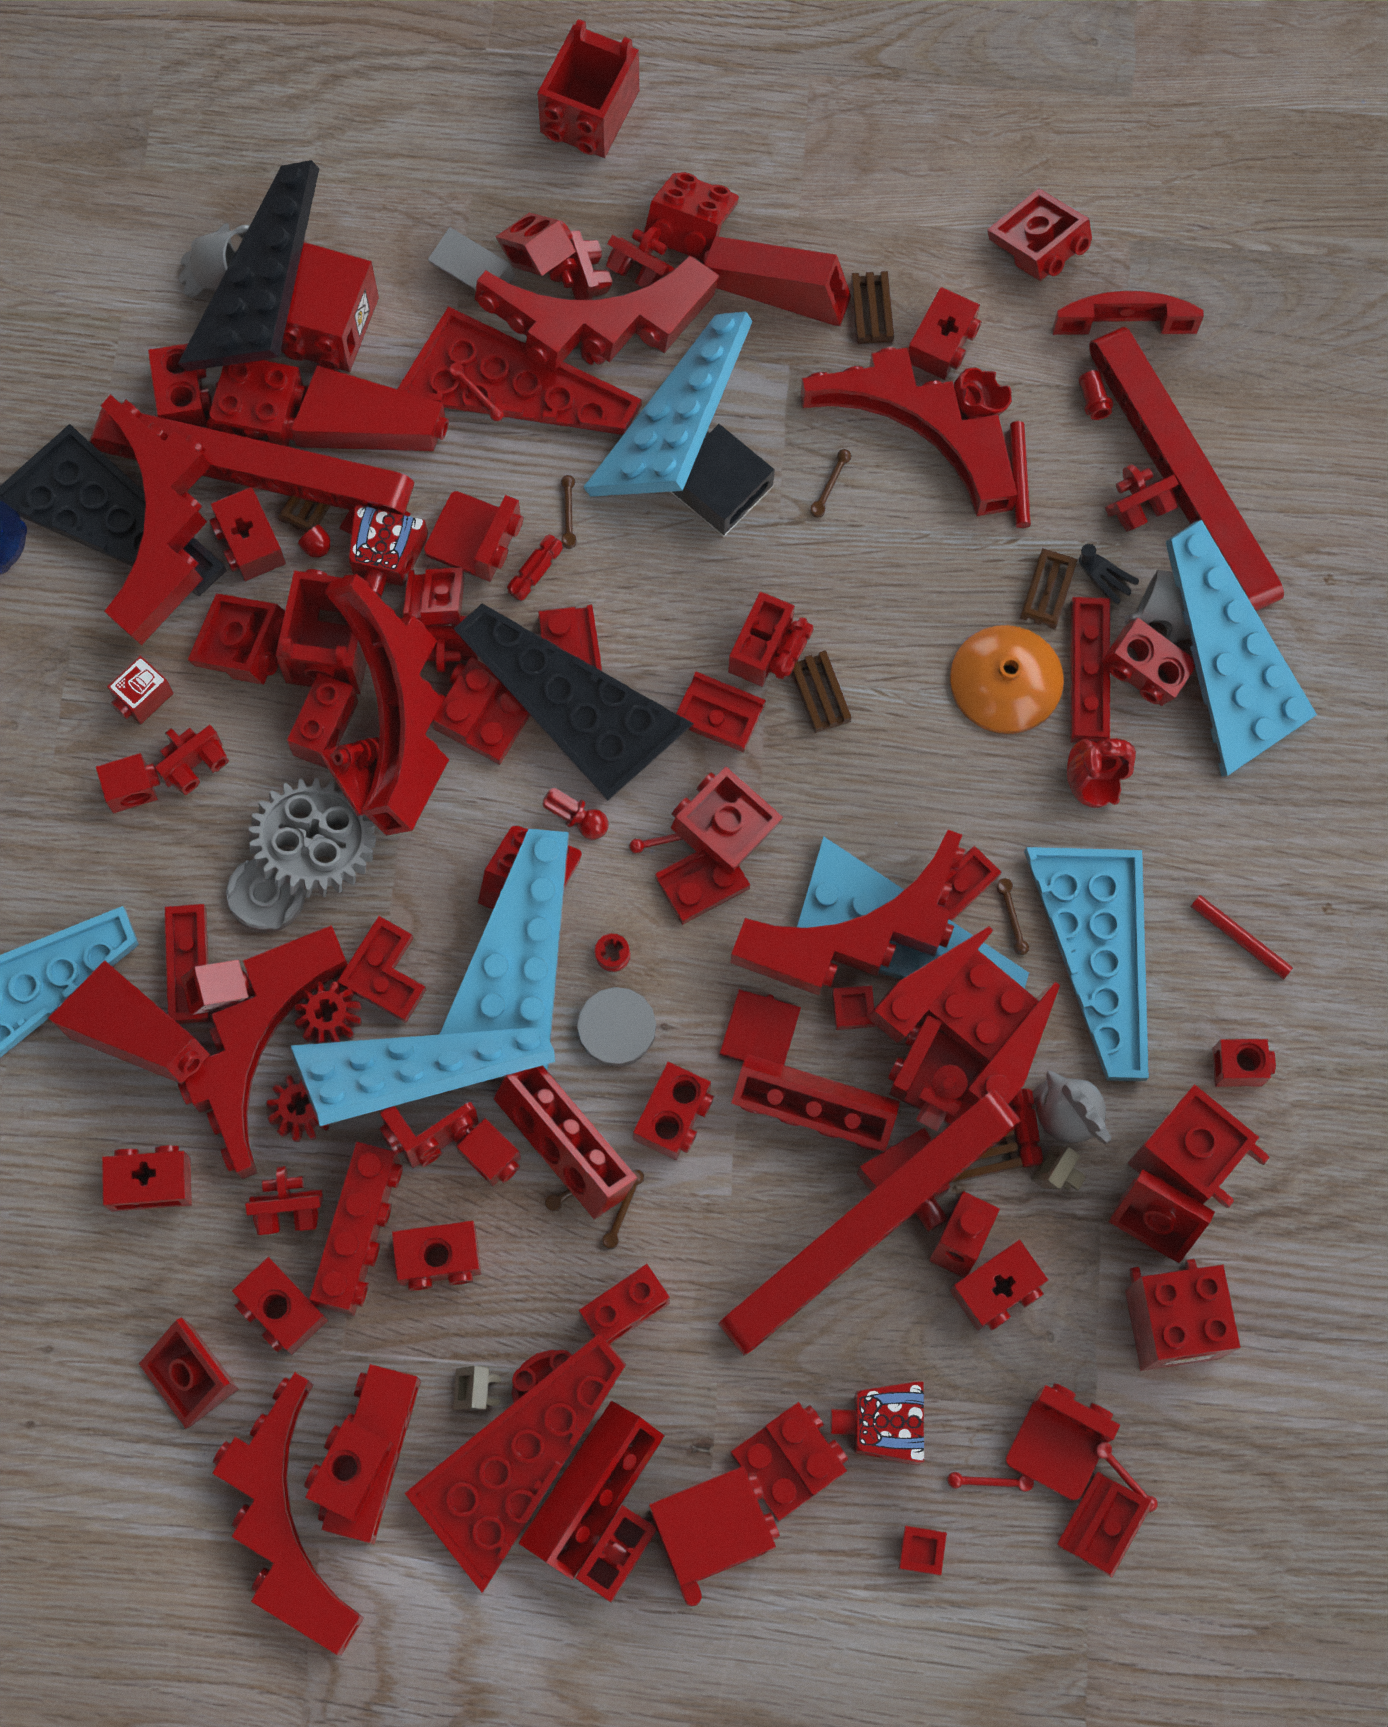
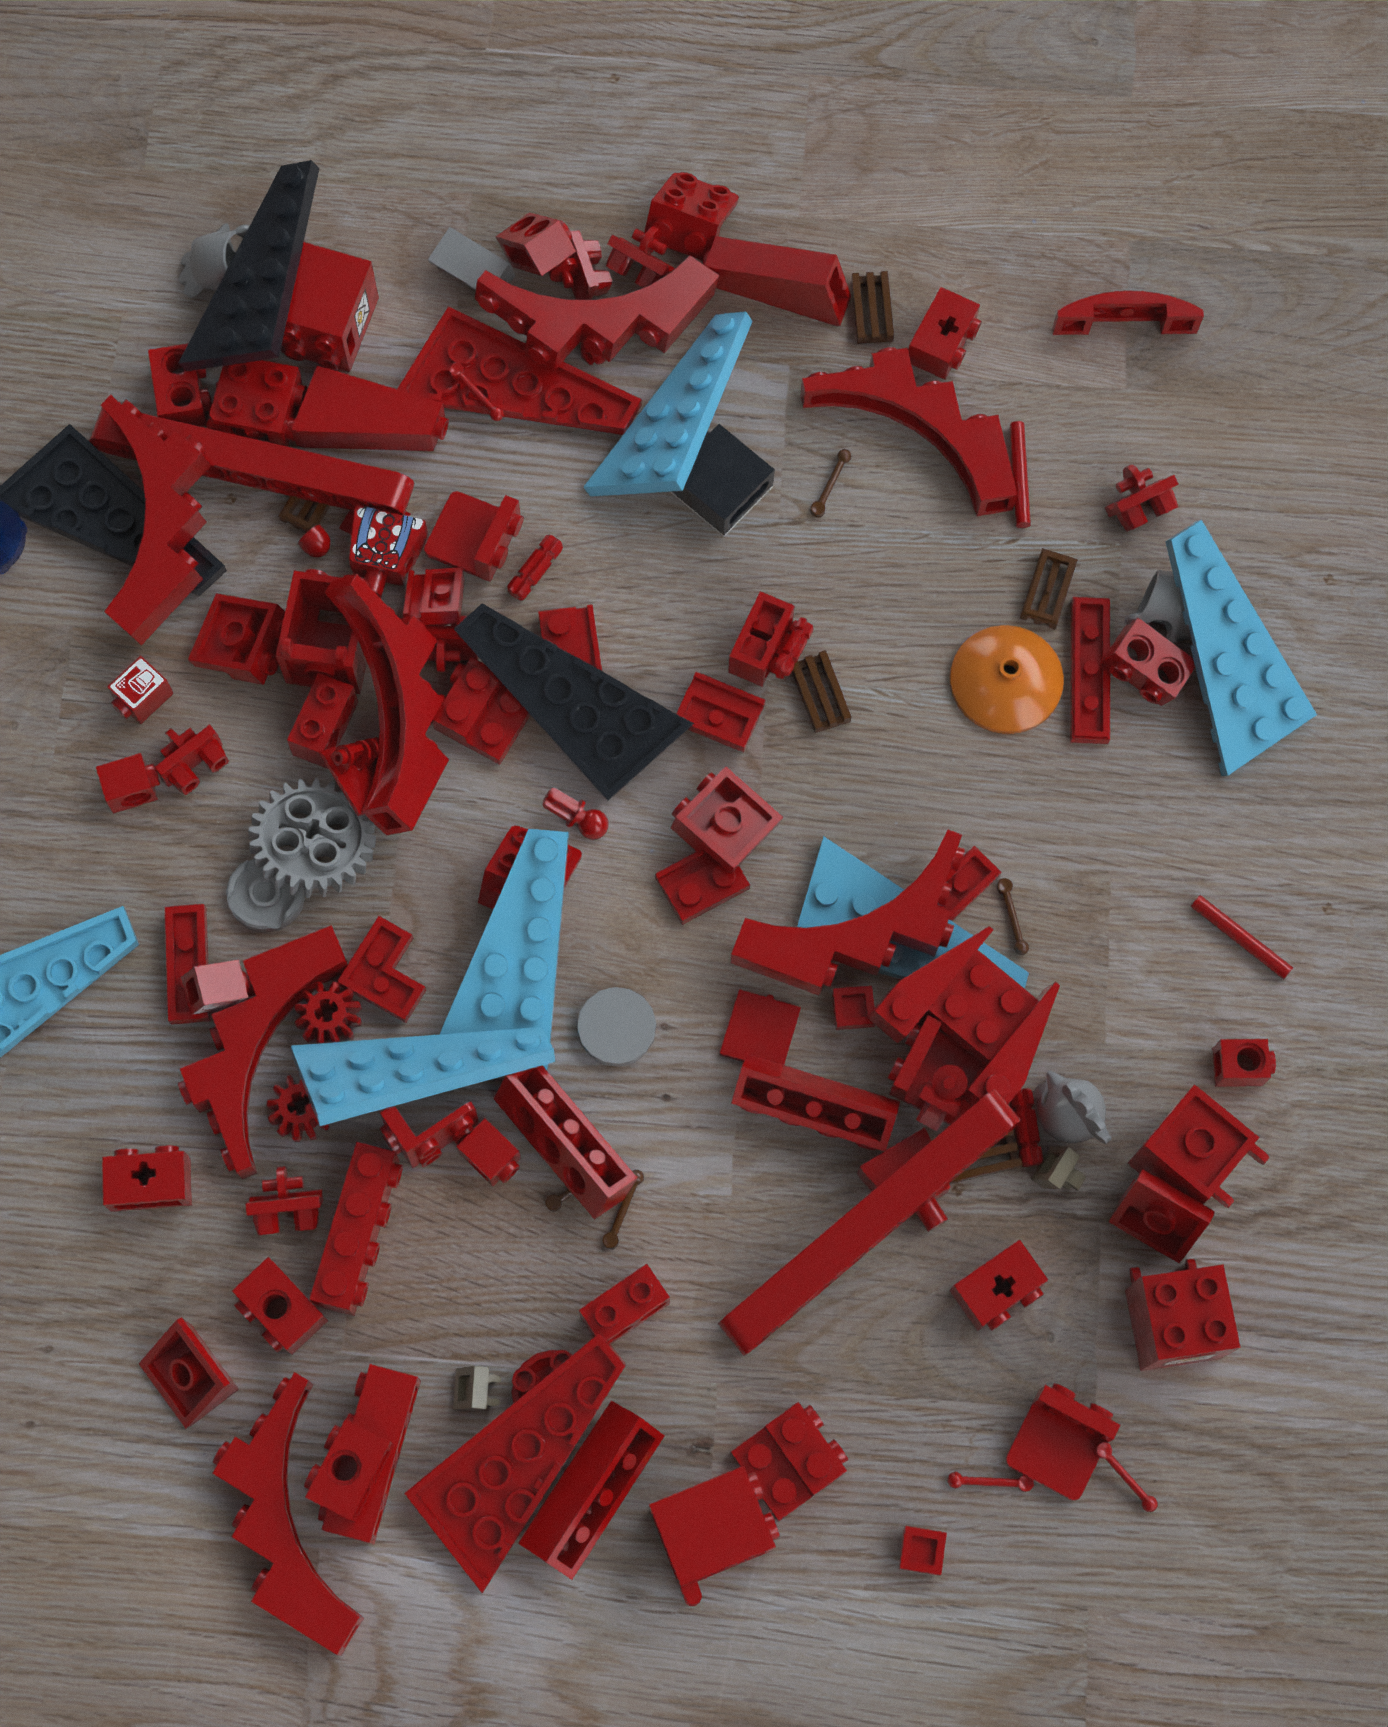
red slope [48,960,210,1084] -> none
red brick [209,487,286,581] -> none
red brick [392,1220,482,1291] -> none
red container [537,19,640,158] -> none
reddish brown hinge [561,475,577,549] -> none
red brick [575,1505,658,1603] -> none
red bush [595,933,631,972] -> none
red hinge [629,833,683,853] -> none
red brick [633,1062,715,1160] -> none
torso [830,1381,924,1465] -> none
red torso [929,1191,1000,1278] -> none
red hair [954,367,1012,418] -> none
red plate [987,188,1092,282] -> none
medium azure wing [1024,847,1149,1081] -> none
red plate [1057,1472,1152,1578] -> none
red hair [1067,738,1136,808] -> none
red pin [1078,370,1114,420] -> none
black piece [1079,544,1139,605] -> none
red beam [1089,327,1284,611] -> none

